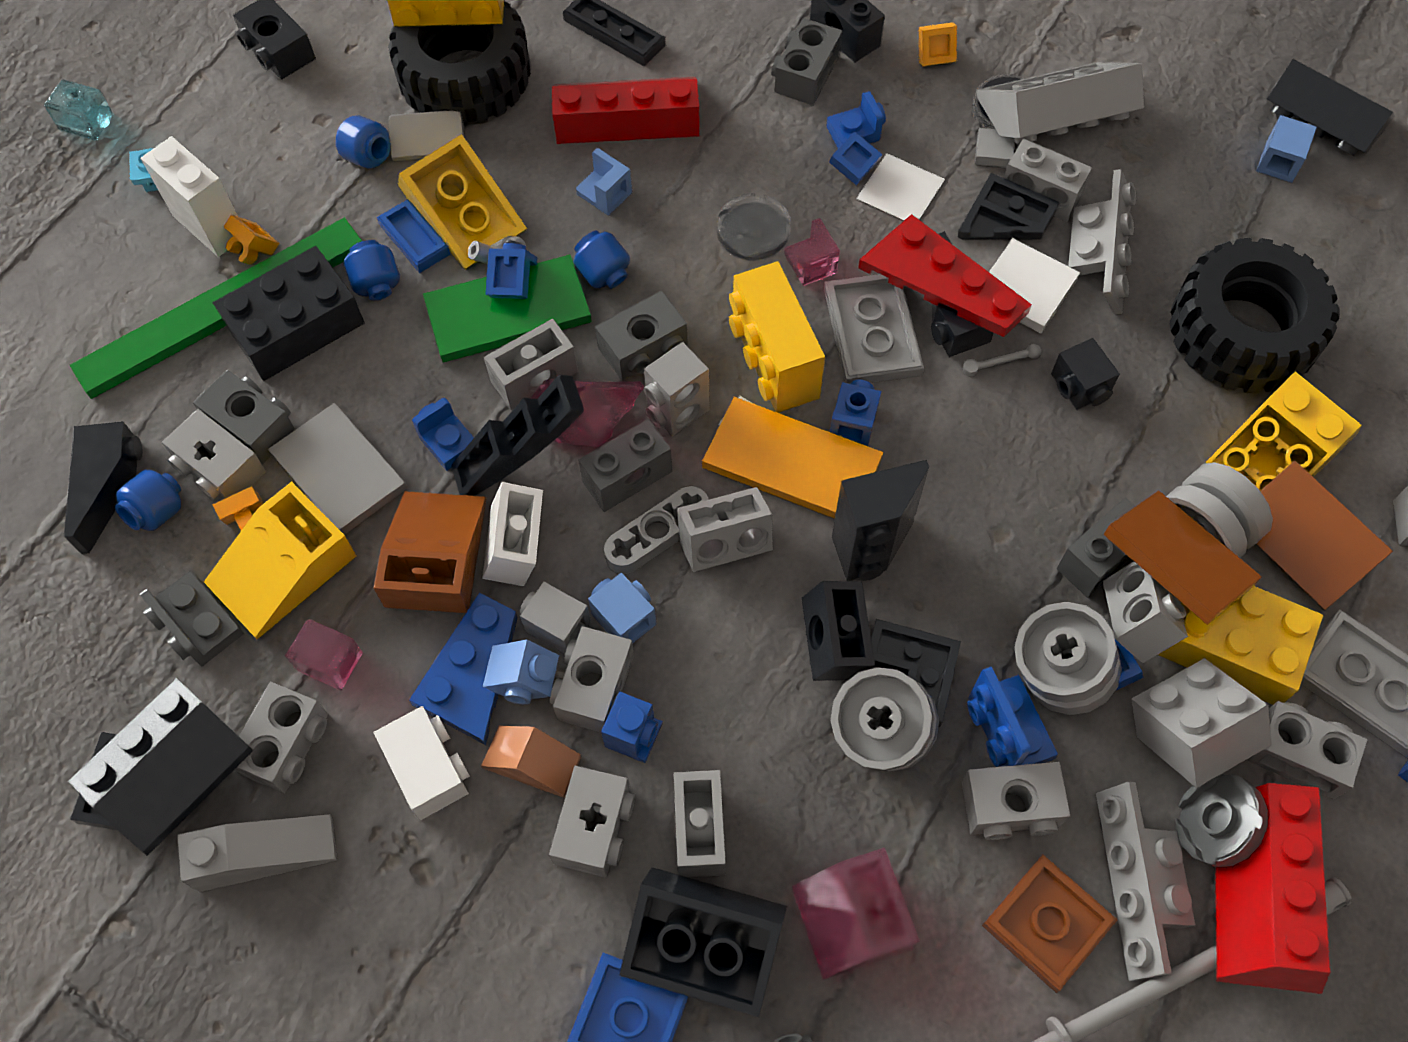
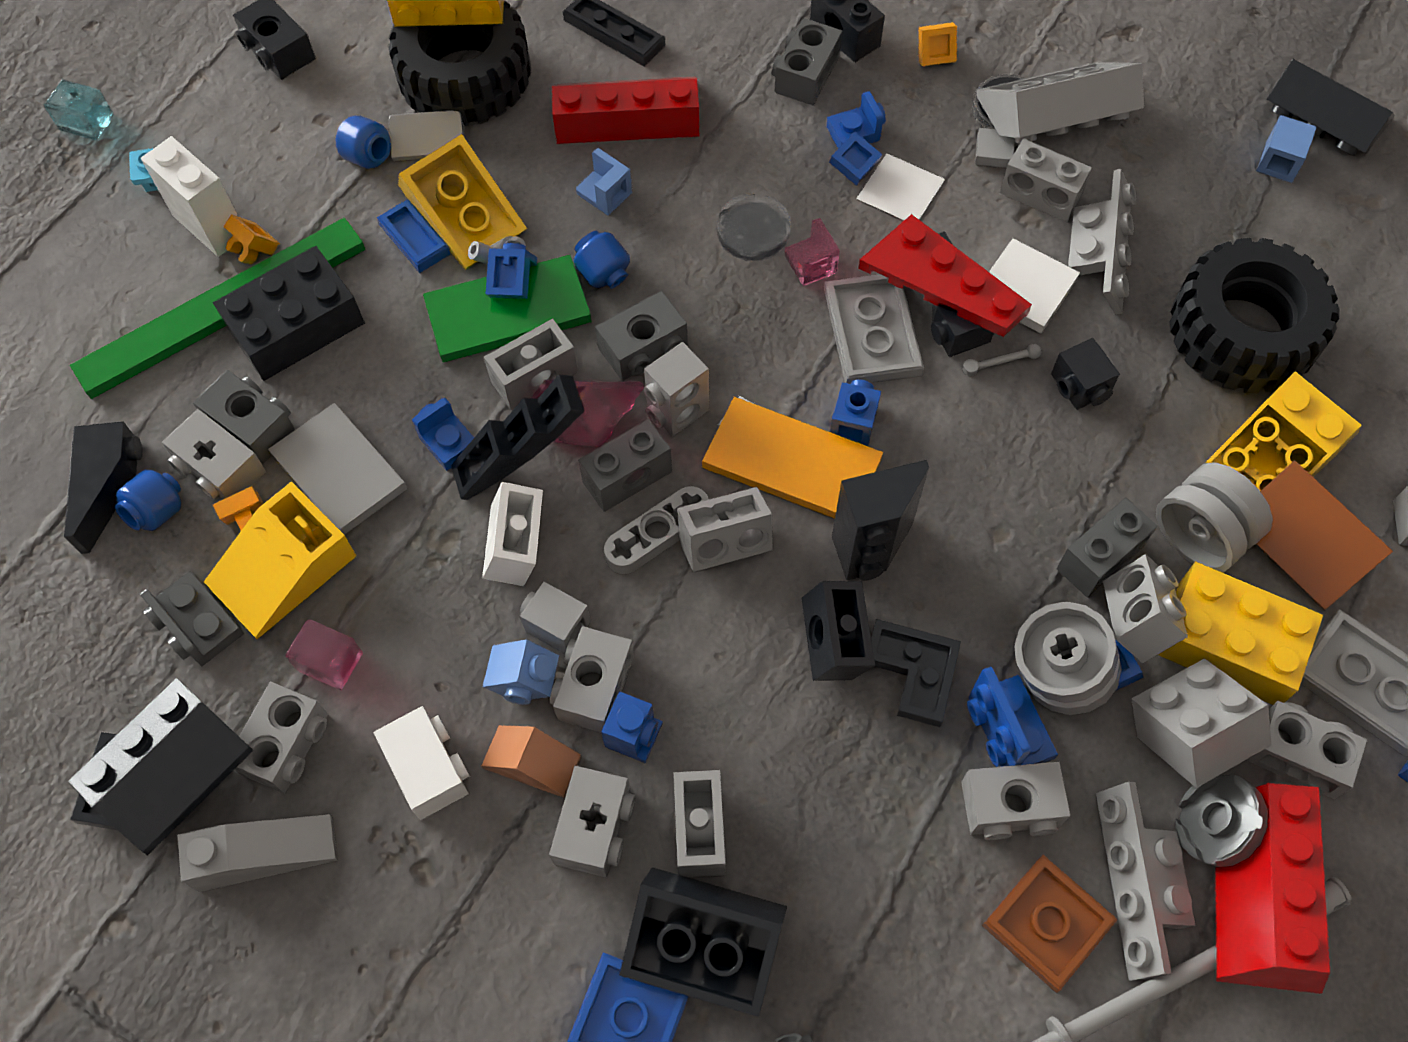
blue head [344,240,400,301] -> none
dark orange slope [373,491,487,613] -> none
blue wing [409,593,518,745] -> none
medium blue brick [588,572,656,643] -> none
yellow brick [729,261,825,413] -> none
clear pink slope [792,847,919,980] -> none
light grey wheel [830,667,939,772] -> none
black wing [958,173,1060,240] -> none
dark orange tile [1103,490,1262,625] -> none

